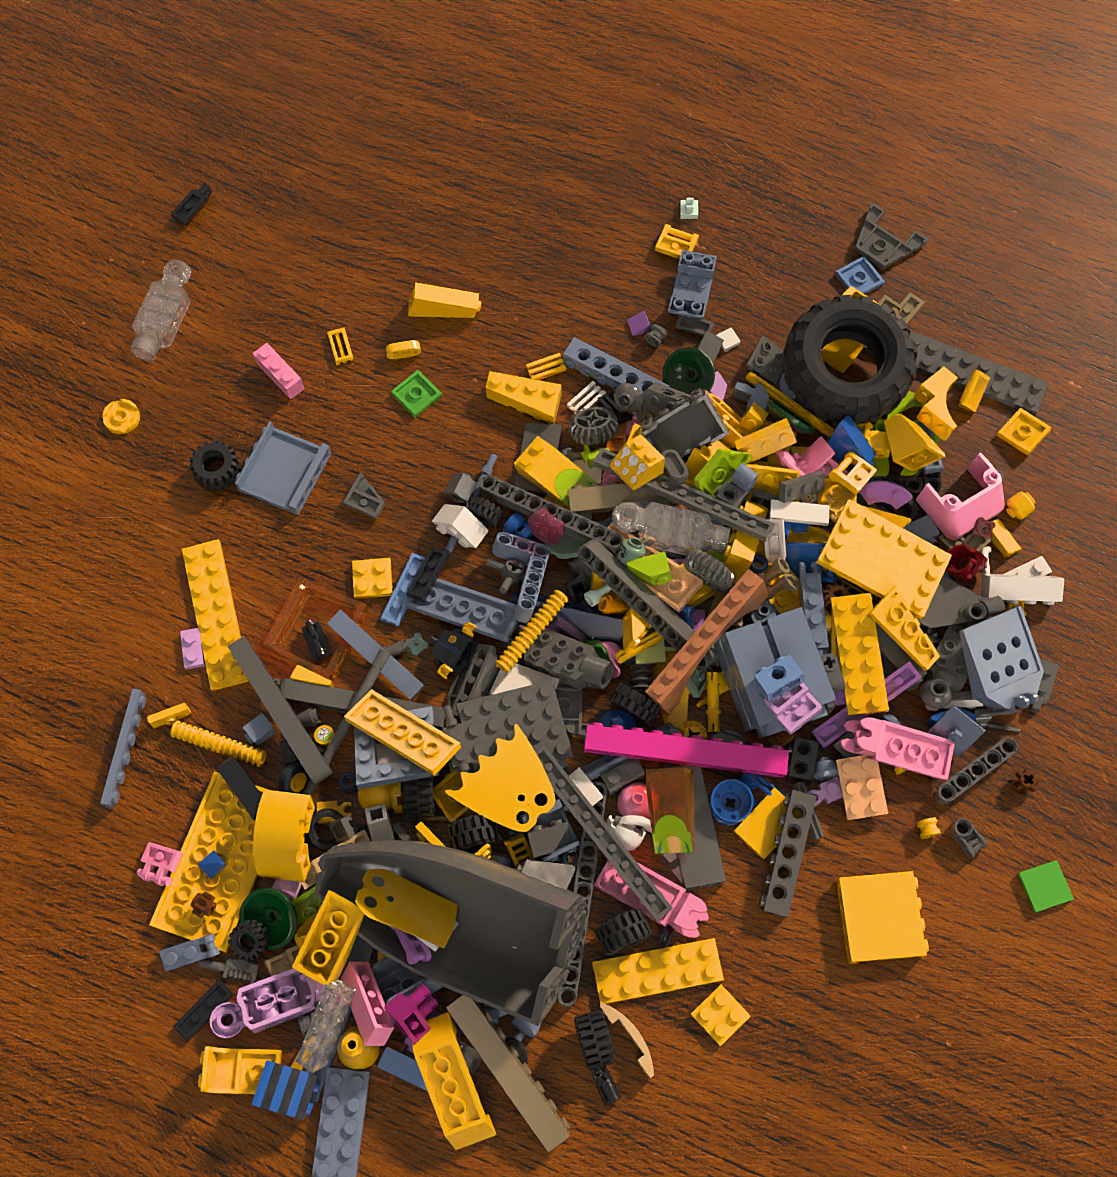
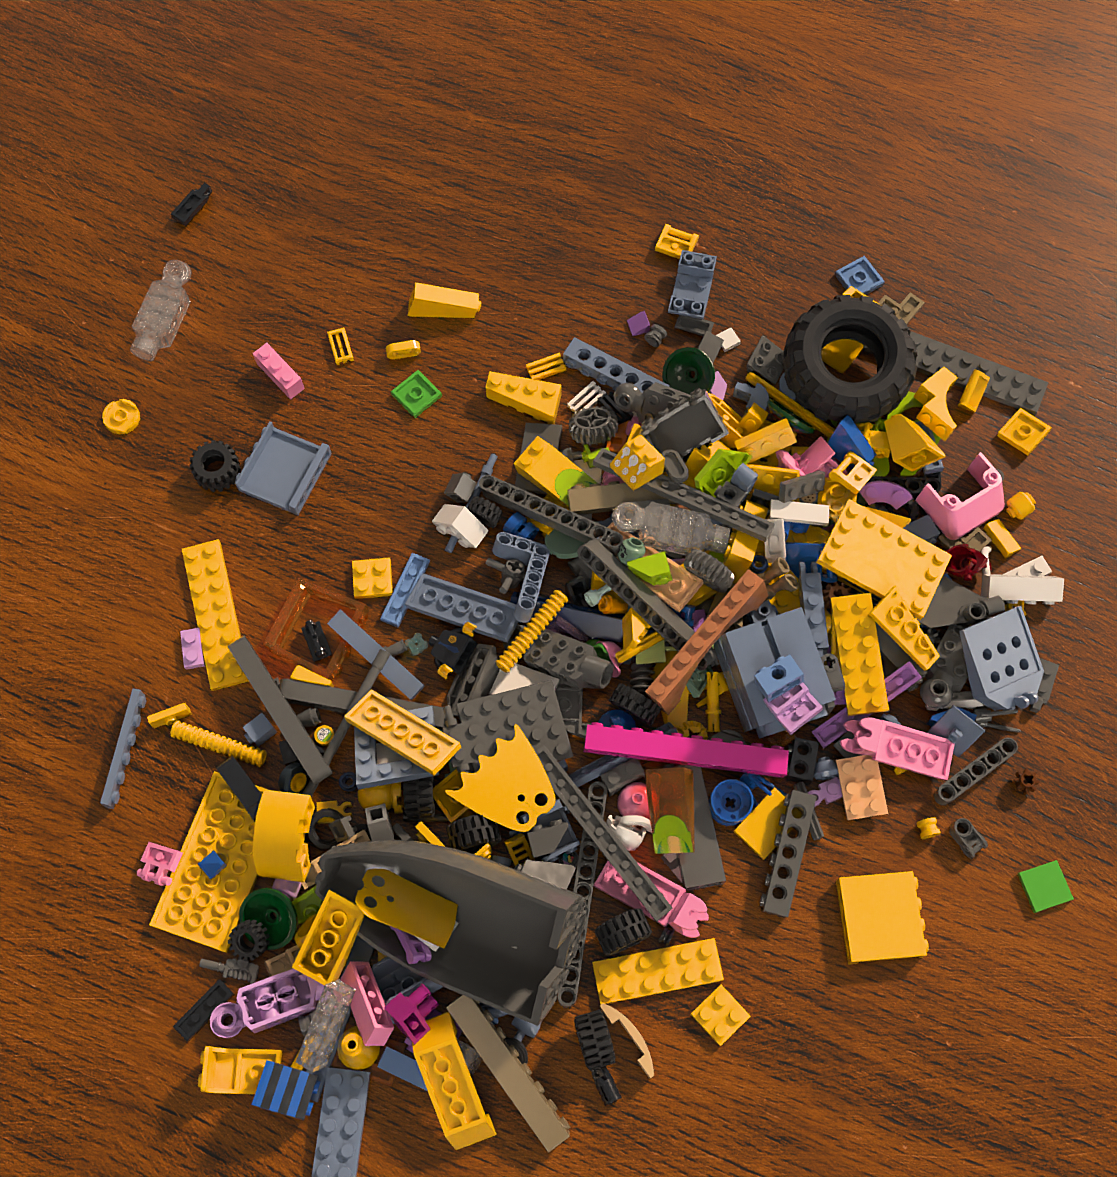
sand blue plate [159,933,220,971] -> none
reddish brown gear [190,891,217,919] -> none
dark grey wing [343,473,386,520] -> none
black tile [406,548,450,603] -> none
clear pink tile [528,508,565,545] -> none
white sticker [569,767,603,806] -> none
light aqua tile [680,198,698,219] -> none
dark grey wing [855,202,929,269] -> none
dark red plate [973,517,996,539] -> none

